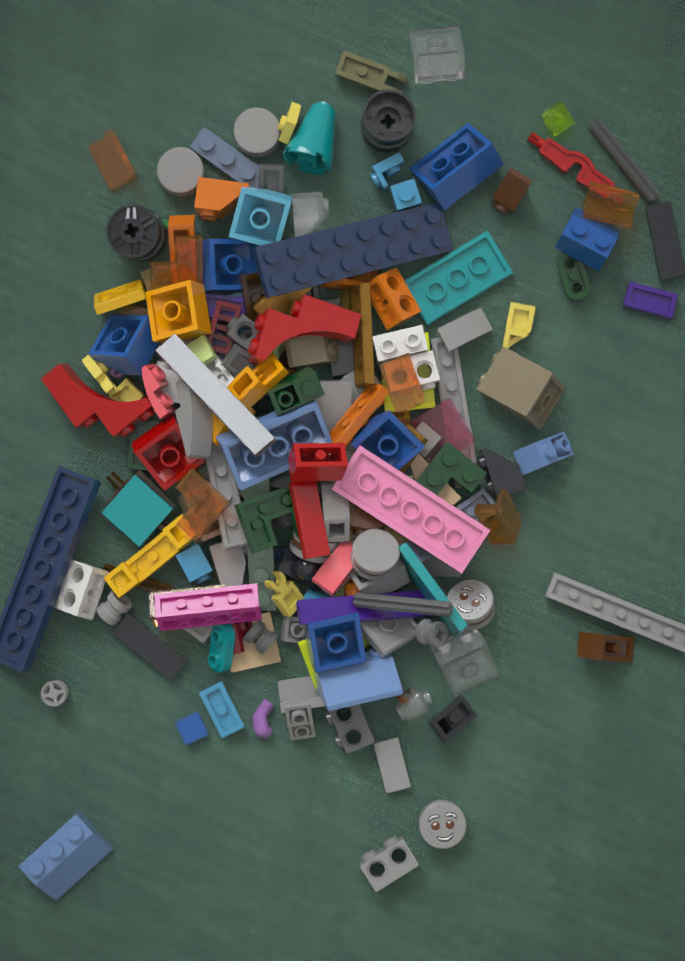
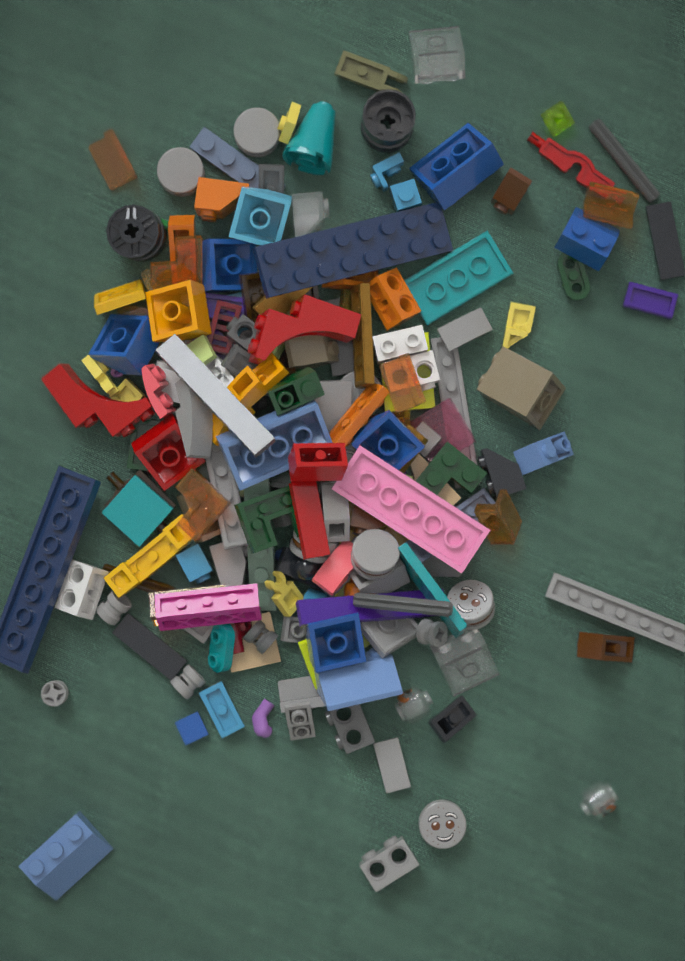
none -> light grey wheel [170,664,206,700]
none -> clear head [579,781,619,820]

